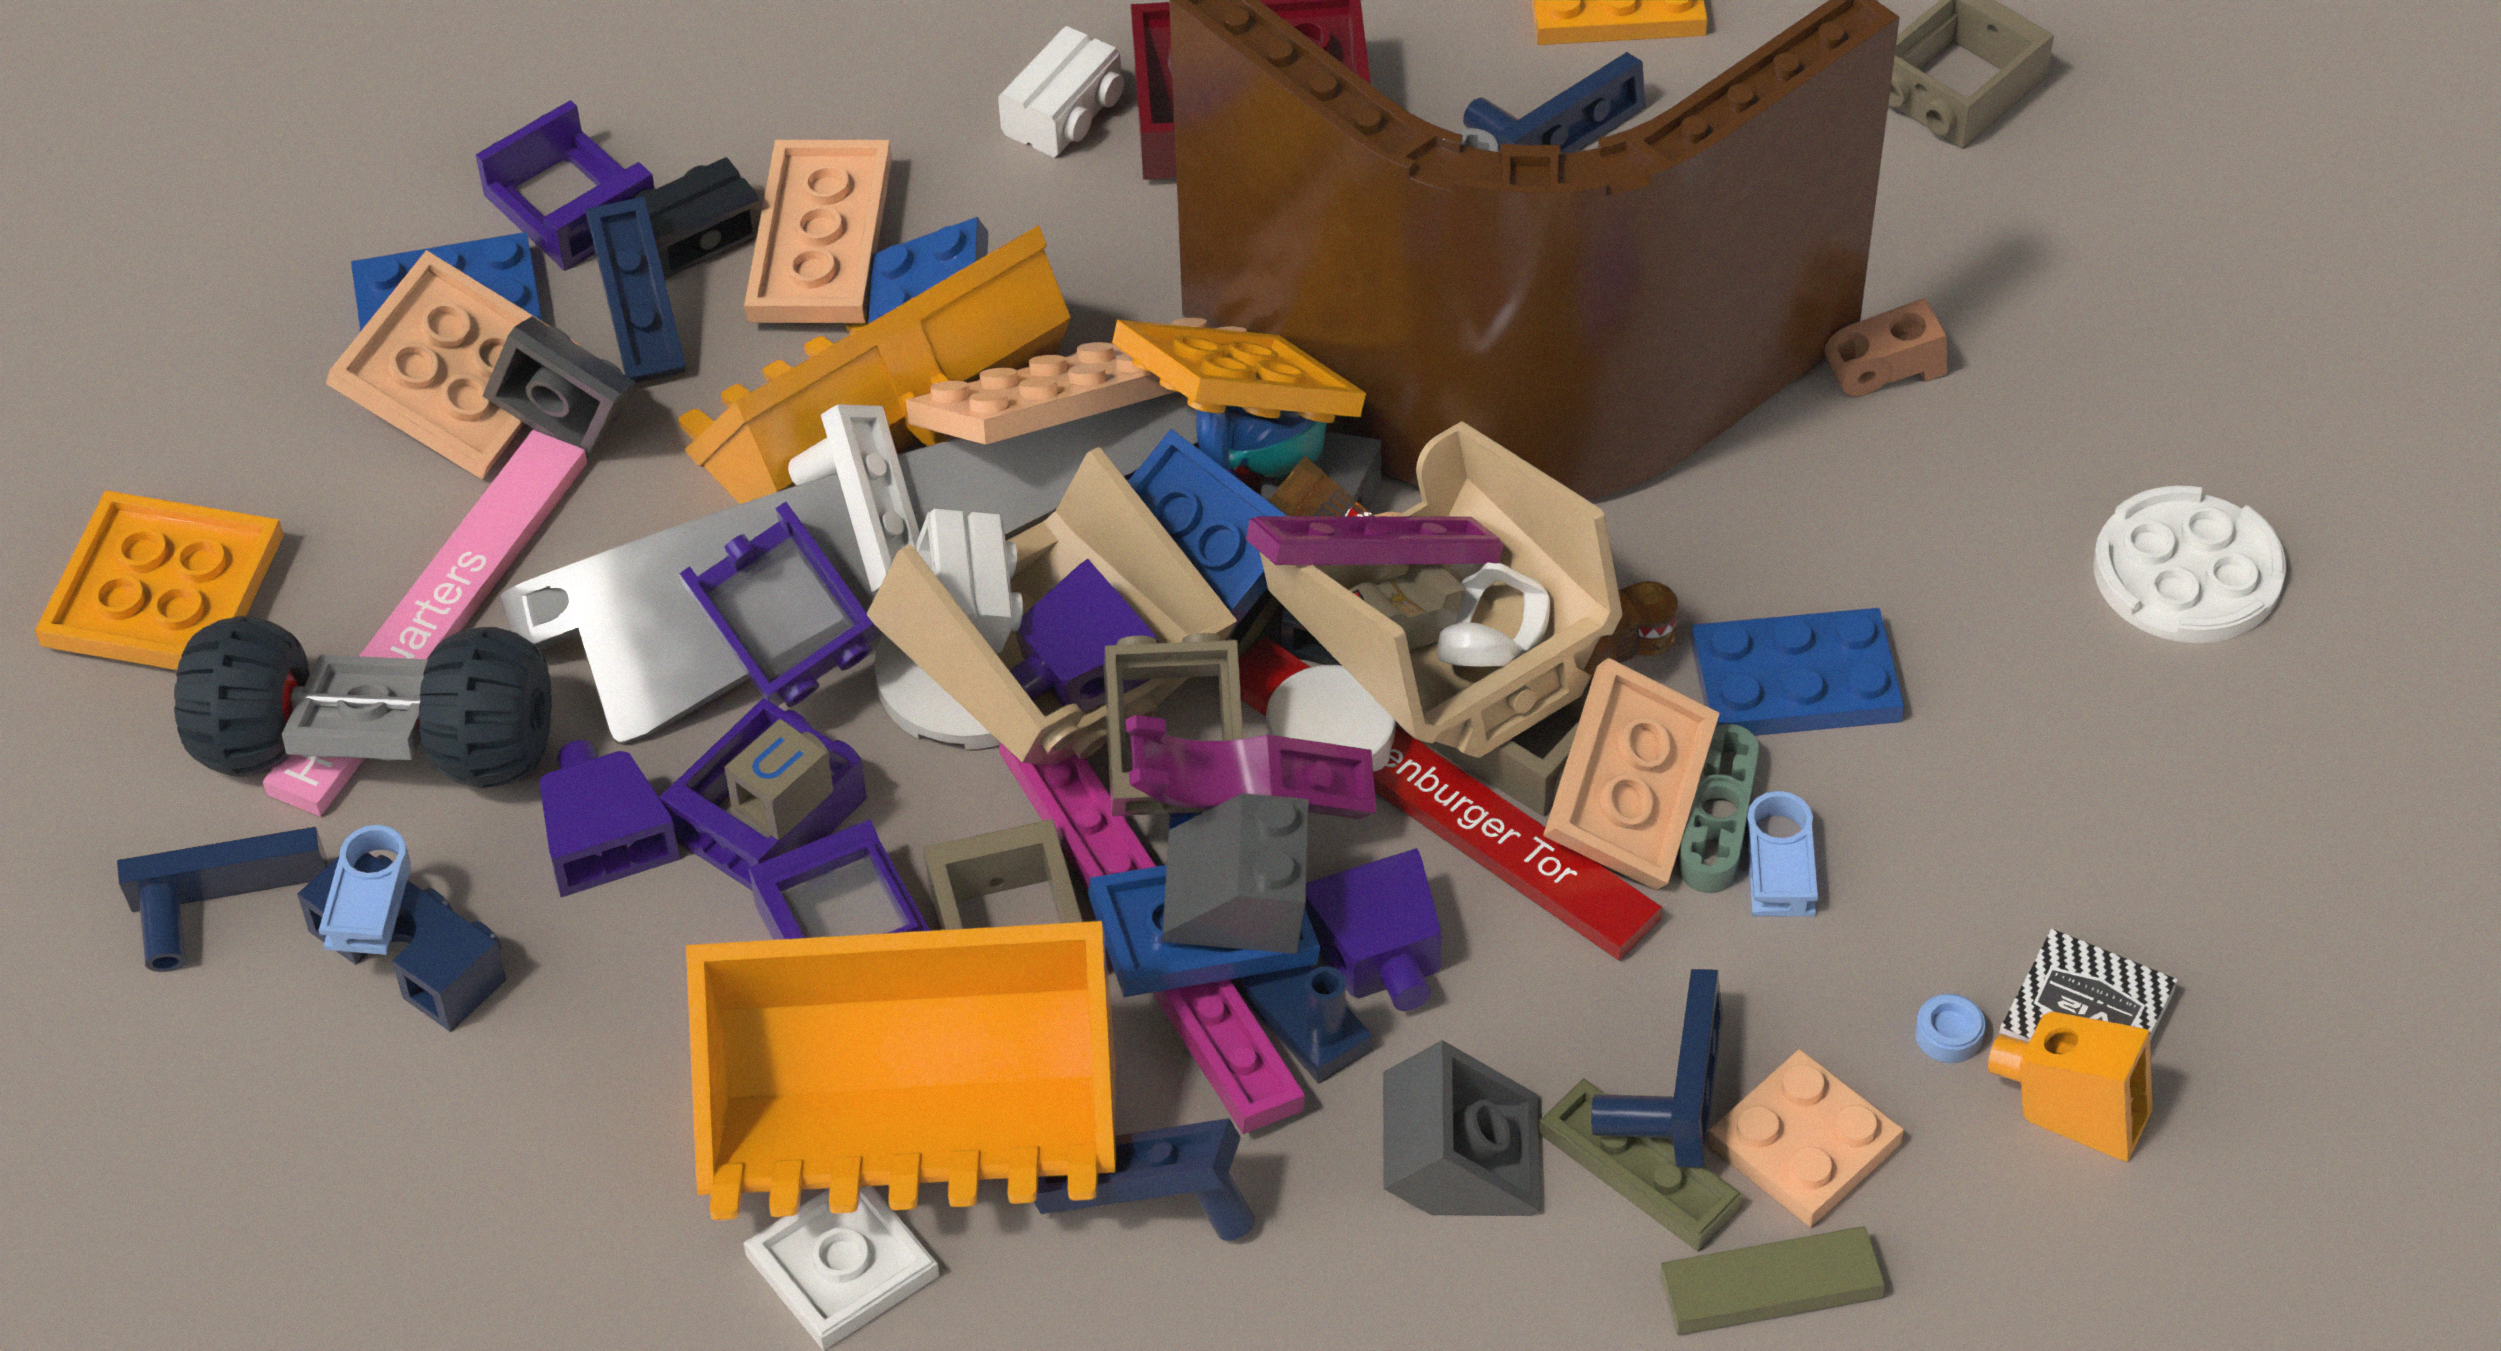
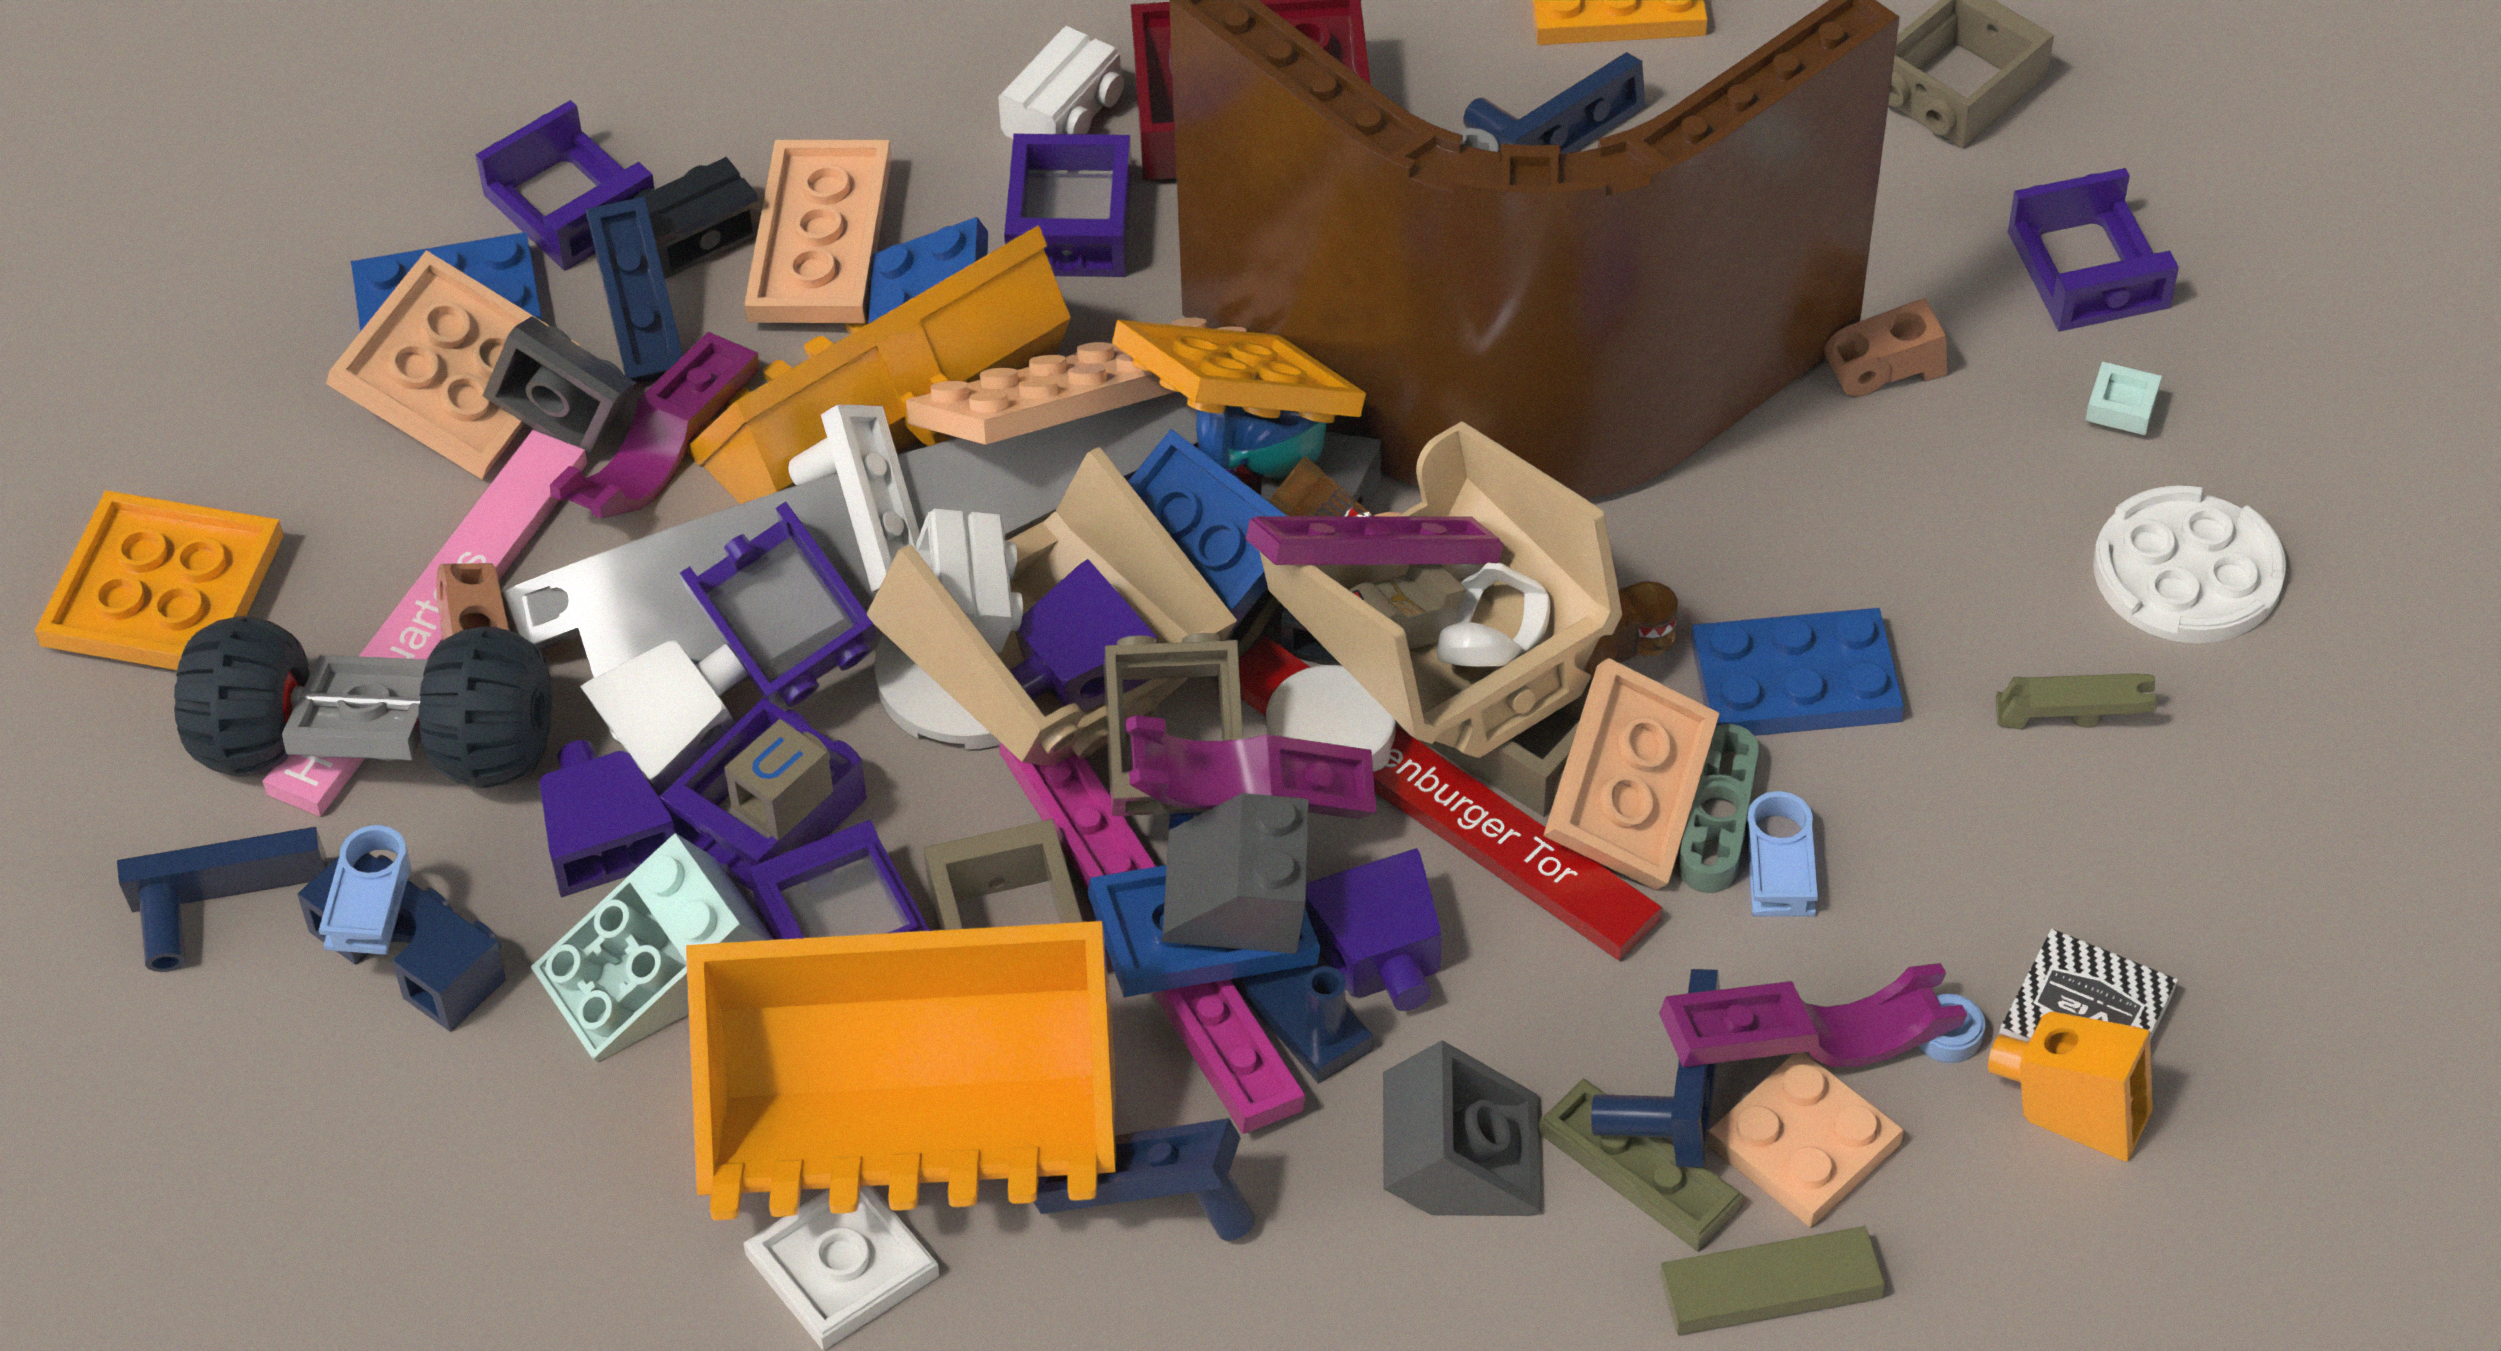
none -> nougat leg [436,563,509,640]
none -> light aqua slope [531,833,774,1062]
none -> magenta piece [550,331,759,519]
none -> white torso [580,640,748,796]
none -> dark purple window [1004,133,1132,277]
none -> magenta piece [1659,963,1967,1067]
none -> olive piece [1996,673,2157,730]
none -> dark purple window [2008,168,2179,332]
none -> light aqua plate [2085,361,2162,435]

